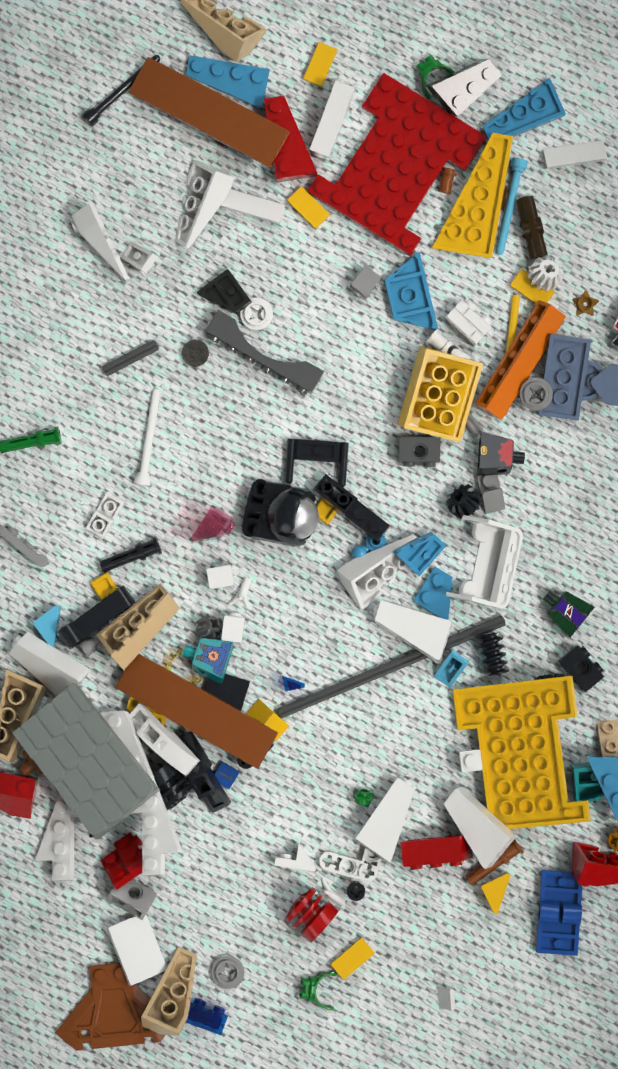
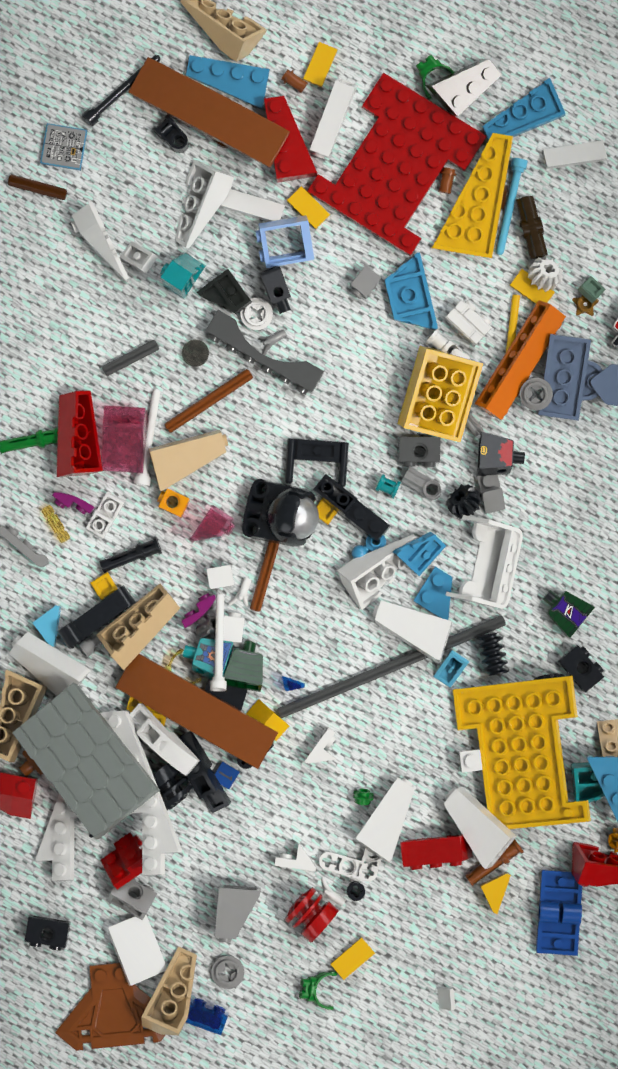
none -> reddish brown axle [8,174,67,200]
none -> black brick [25,915,71,951]
none -> light grey tile [40,123,88,171]
none -> clear yellow axle [41,505,70,543]
none -> magenta slope [52,492,96,515]
none -> red wedge [56,390,103,477]
none -> clear pink slope [102,406,148,473]
none -> tan slope [148,430,228,491]
none -> black piece [152,115,189,153]
none -> light orange brick [157,488,190,518]
none -> teal wedge [160,253,206,299]
none -> dark orange axle [164,369,253,433]
none -> magenta slope [182,593,216,628]
none -> white piece [210,593,227,692]
none -> light grey slope [215,884,261,942]
none -> torso [224,641,263,692]
none -> dark orange axle [250,542,279,612]
none -> light blue window [255,215,314,268]
none -> black torso [259,266,291,314]
none -> light grey bar [260,330,287,356]
none -> dark orange pin [281,70,308,93]
none -> white slope [305,727,337,764]
none -> teal bush [375,474,401,499]
none -> light grey piece [401,467,441,500]
none -> sand green tile [578,276,606,303]

